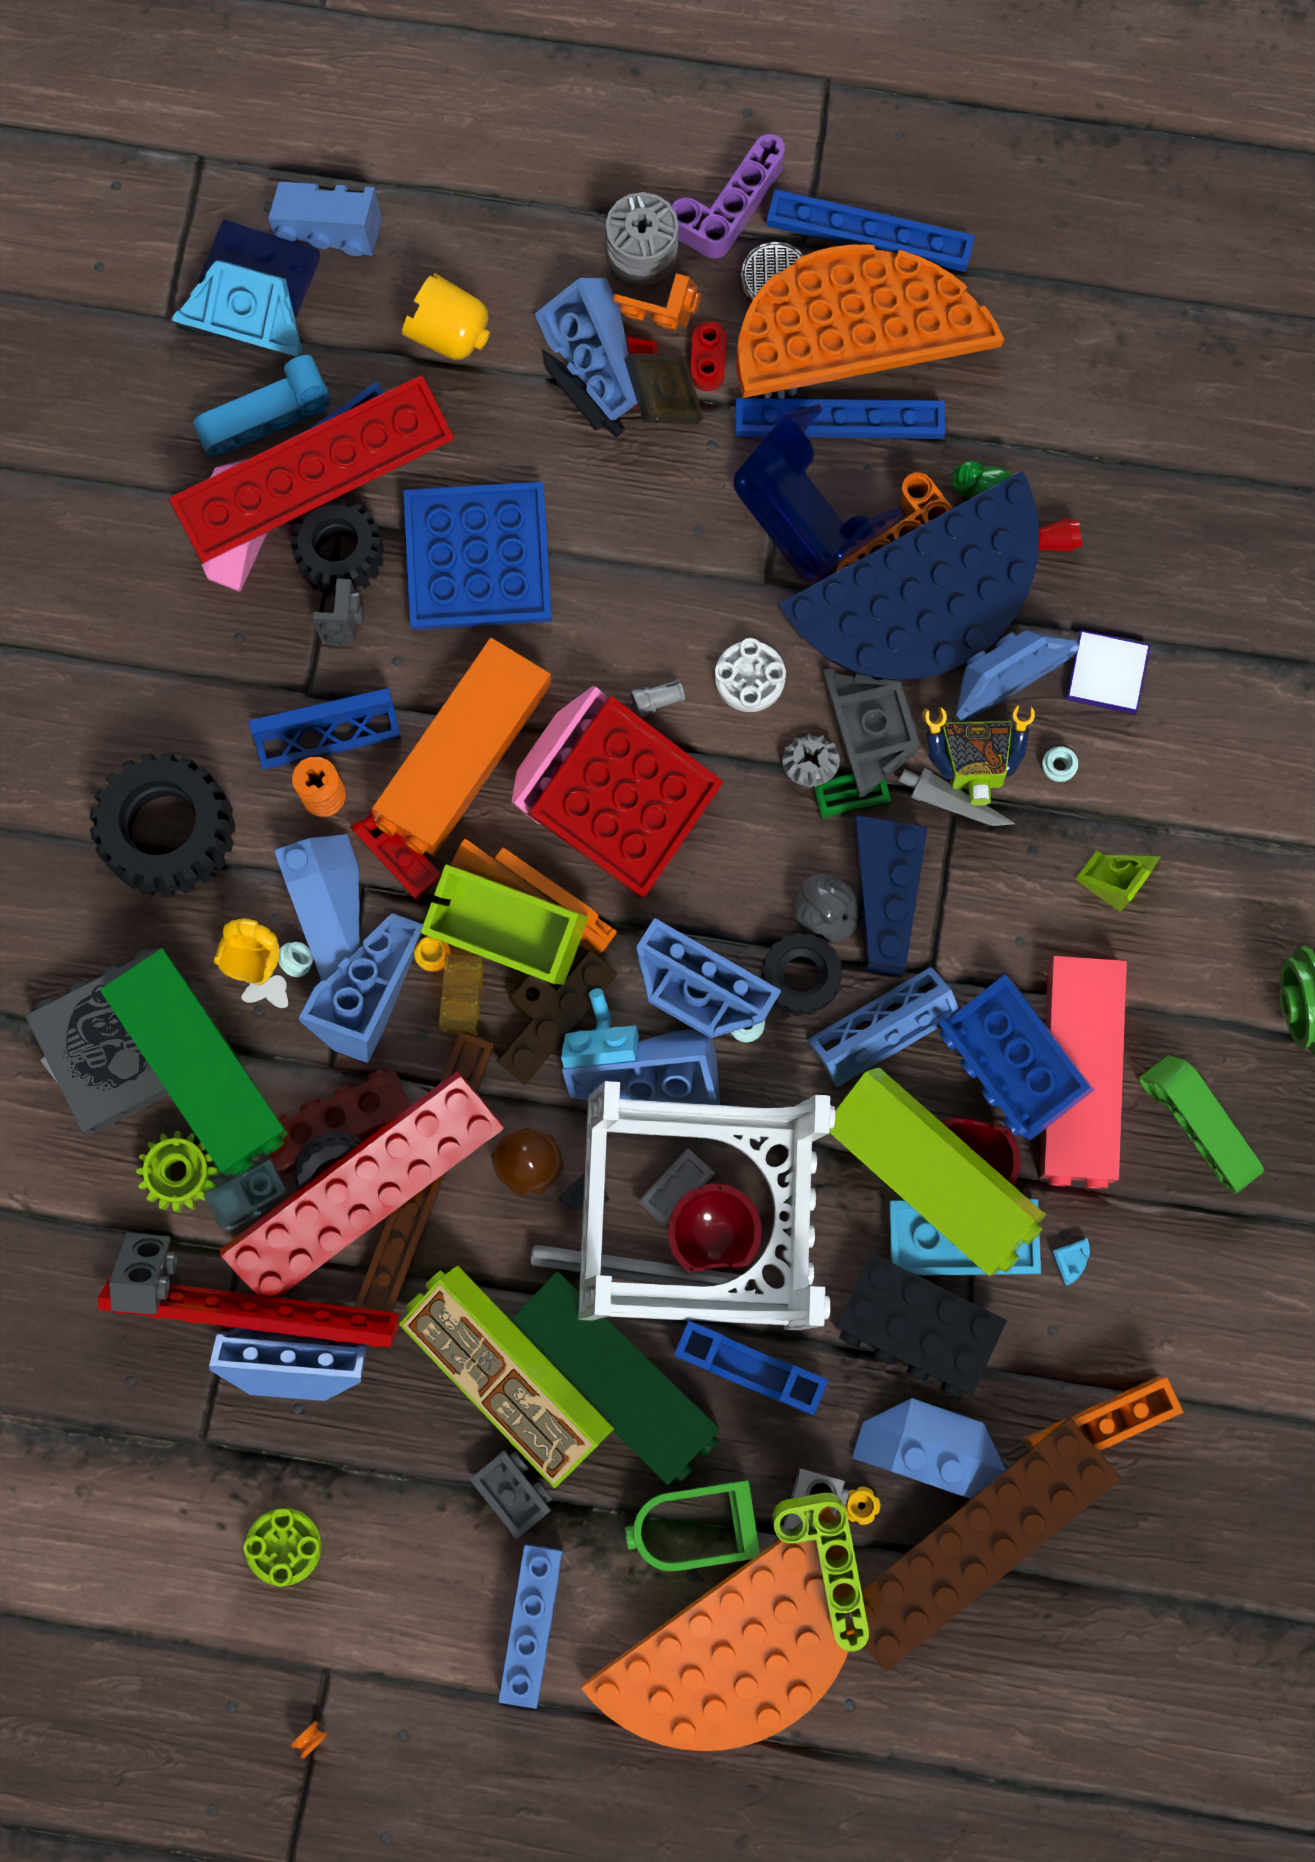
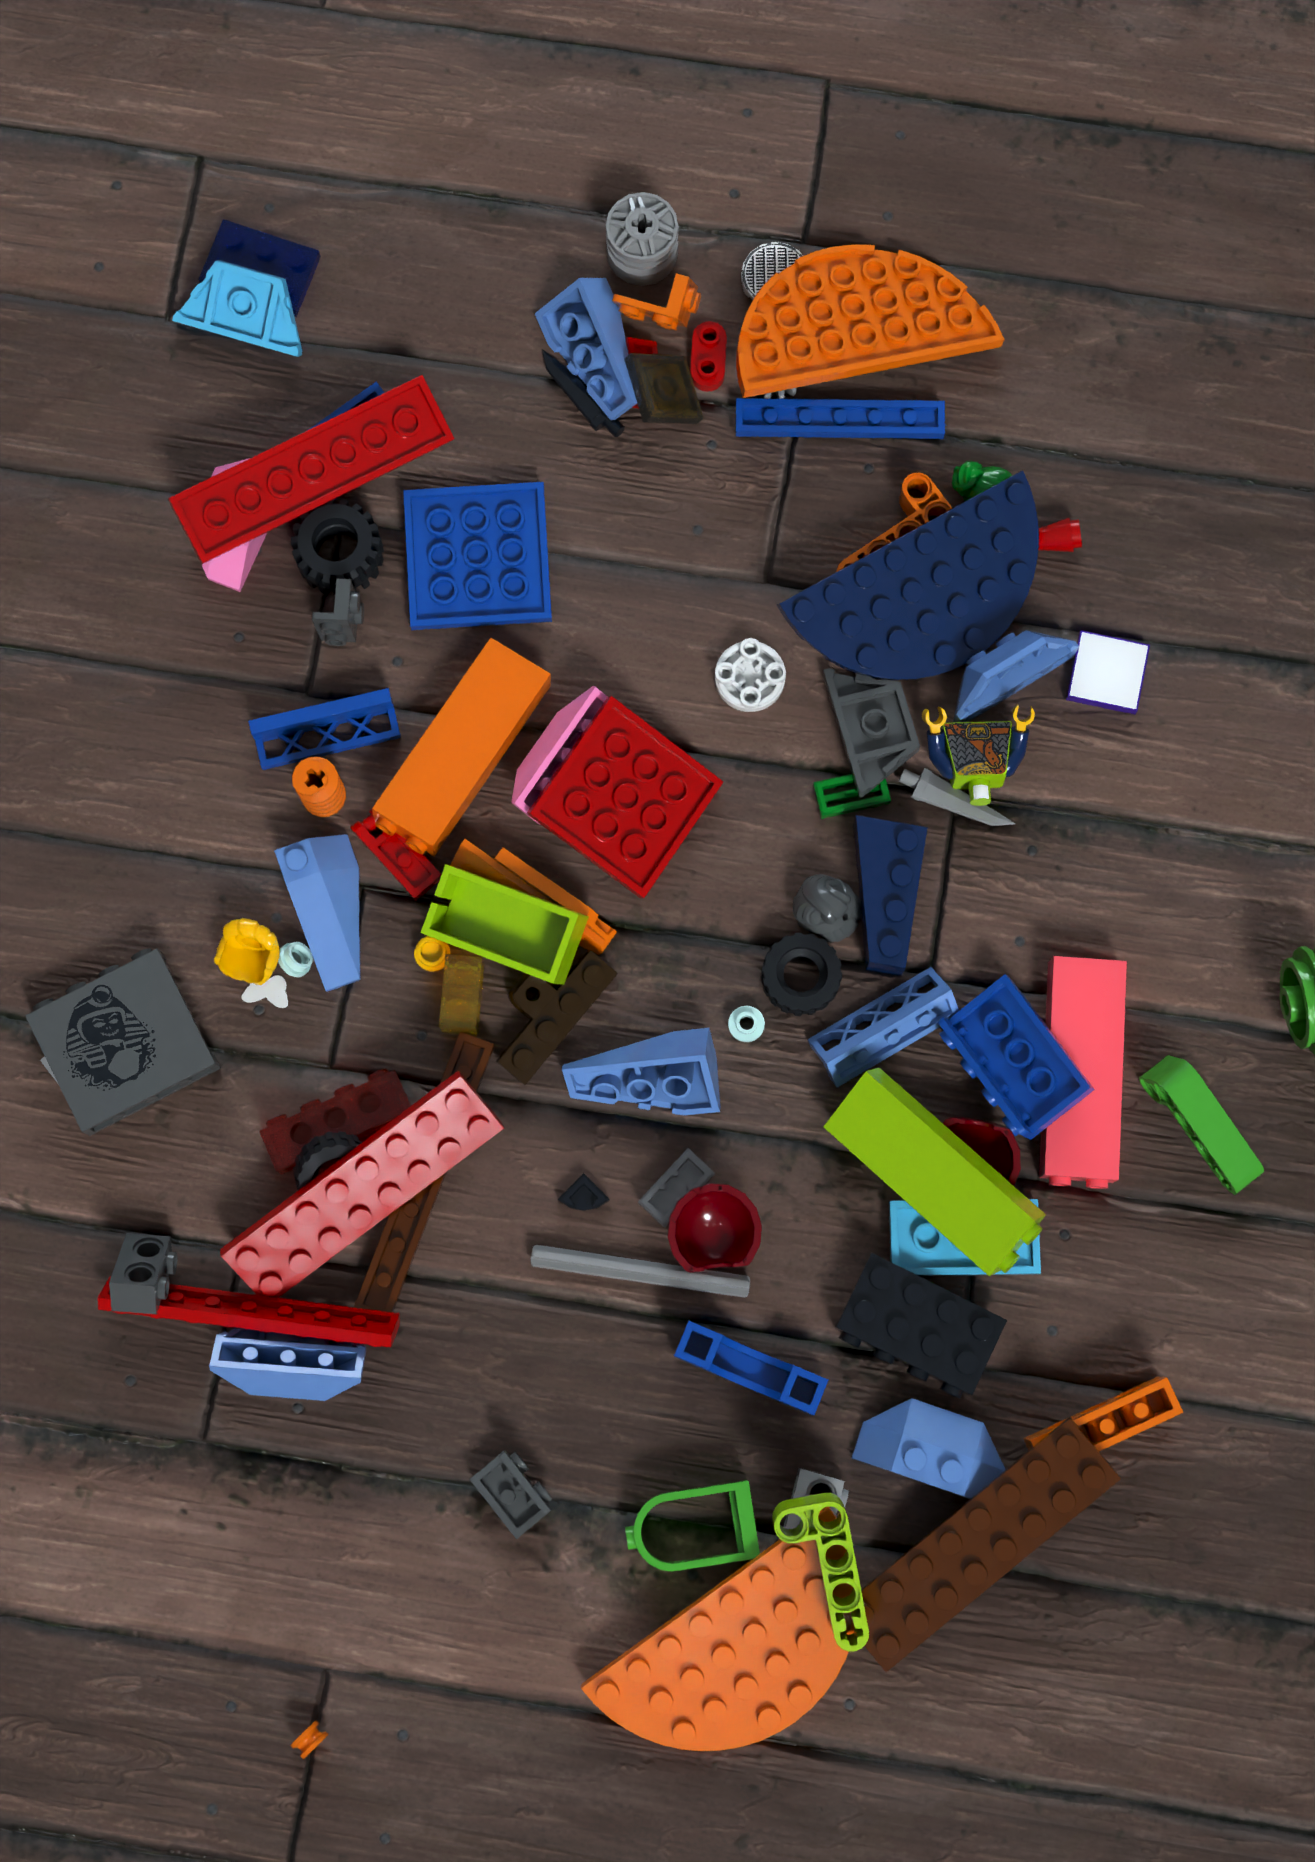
black tyre [90,752,236,897] -> none
green brick [100,948,289,1176] -> none
lime gear [136,1131,220,1213] -> none
dark azure beam [193,355,331,457] -> none
clear light blue slope [203,1159,288,1231] -> none
lime tile [243,1508,322,1587] -> none
medium blue wedge [268,182,382,256] -> none
medium blue wedge [299,913,423,1063] -> none
brick [399,1265,614,1489] -> none
yellow cylinder [402,273,491,360] -> none
reddish brown hair [491,1128,564,1196] -> none
medium blue brick [498,1543,564,1709] -> none
dark green brick [510,1271,720,1485] -> none
medium azure plate [561,988,639,1068] -> none
white arch [578,1081,835,1330] -> none
light grey pin [630,679,685,718] -> none
medium blue wedge [636,918,781,1038] -> none
medium lavender beam [672,134,785,259] -> none
clear blue windscreen [734,404,903,583] -> none
blue plate [766,189,975,272] -> none
light grey gear [782,733,840,787] -> none
yellow plate [845,1487,880,1525] -> none
light aqua plate [1042,746,1078,782] -> none
medium azure tile [1051,1238,1090,1286] -> none
lime slope [1076,851,1161,912] -> none

